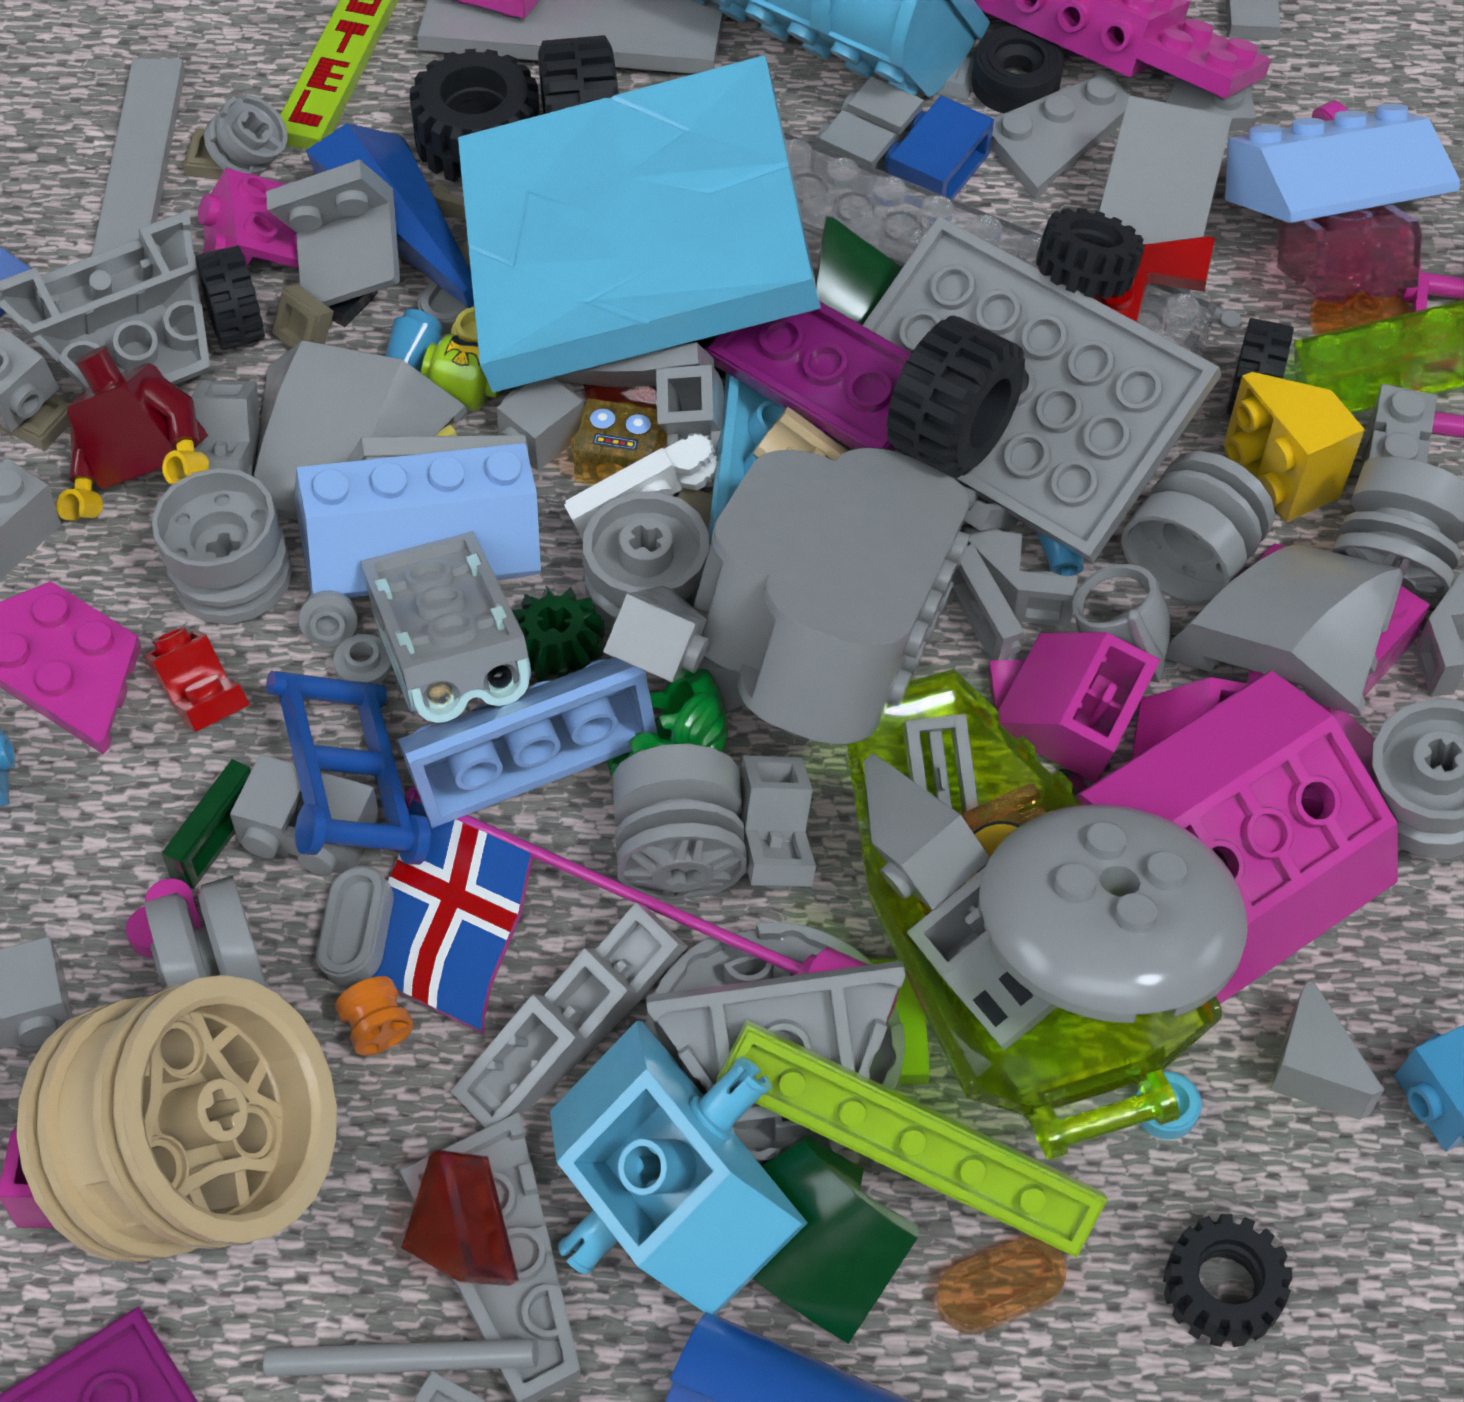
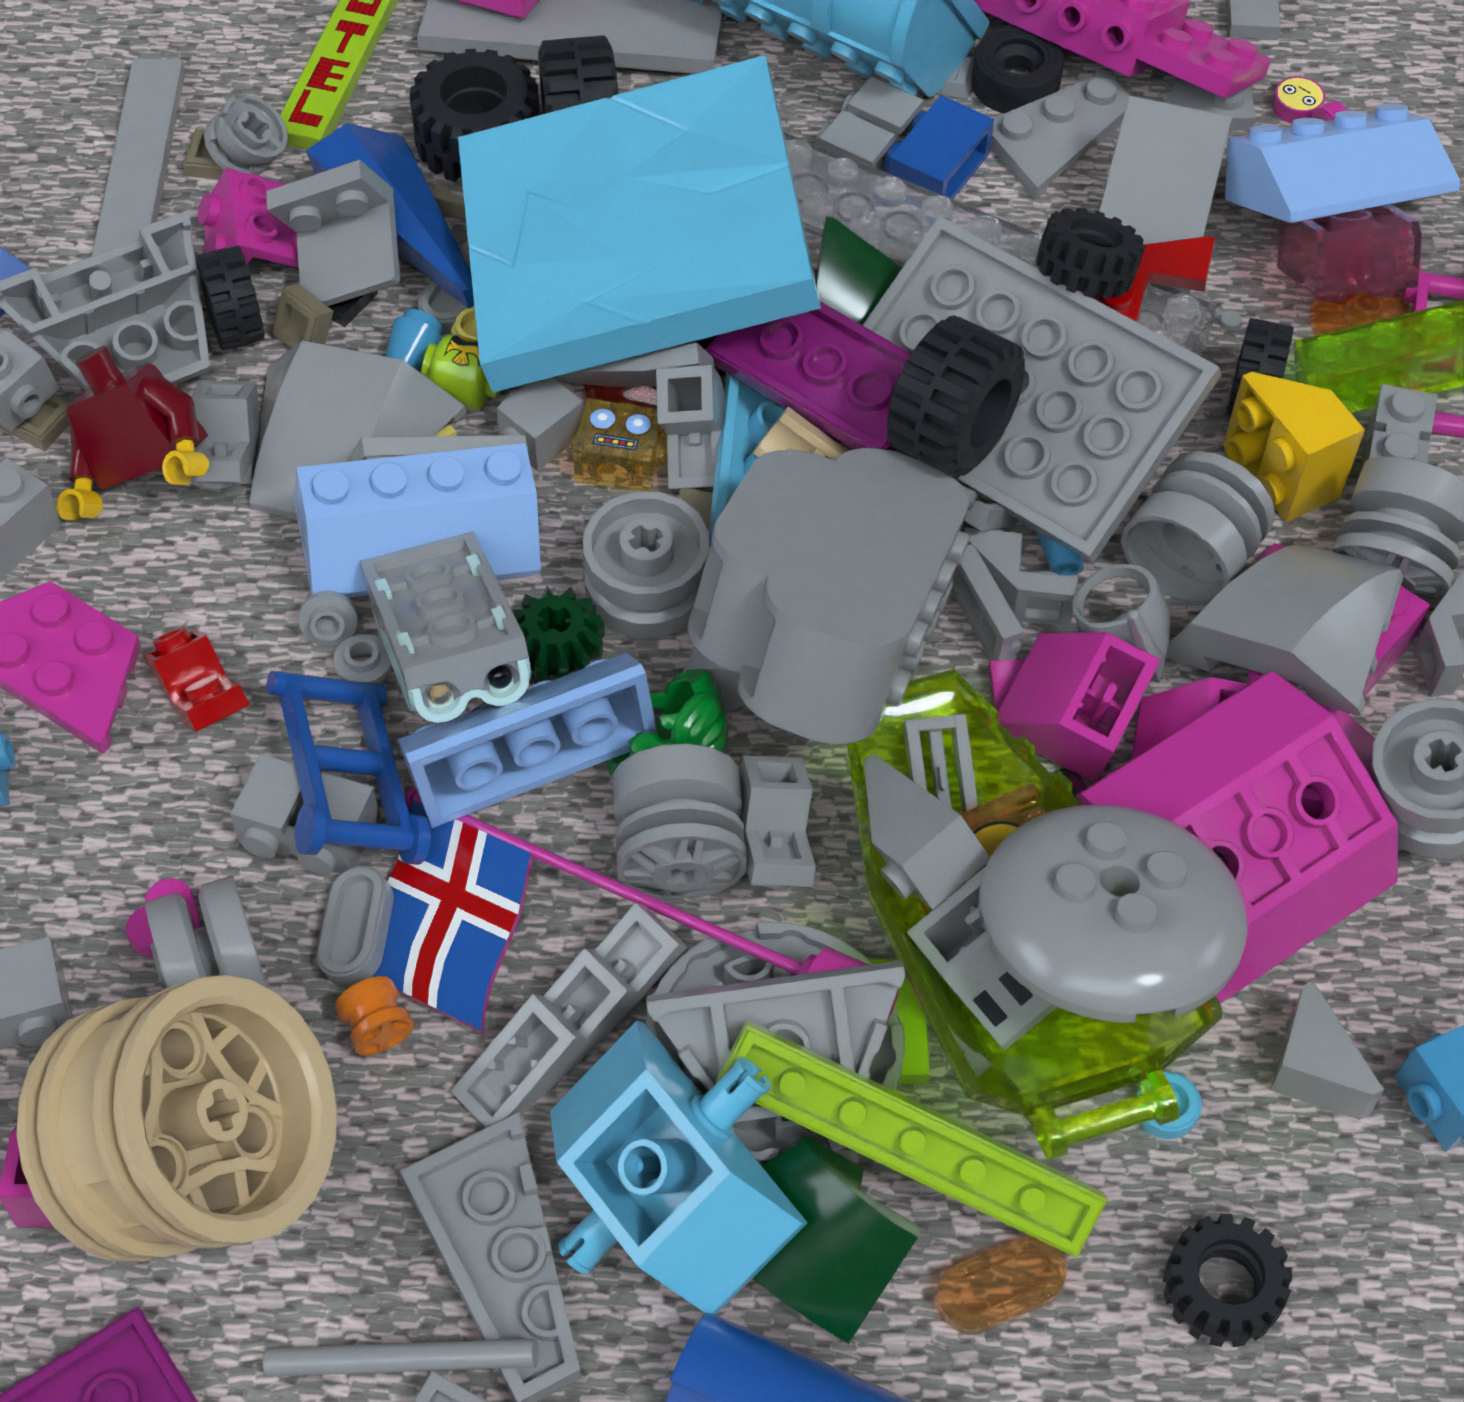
light grey wheel [151,468,293,624] -> none
dark green tile [161,759,251,889] -> none
clear red slope [401,1150,519,1286] -> none
white hinge [564,433,717,541] -> none
light grey slope [603,586,709,682] -> none
none -> tile [1272,76,1326,124]

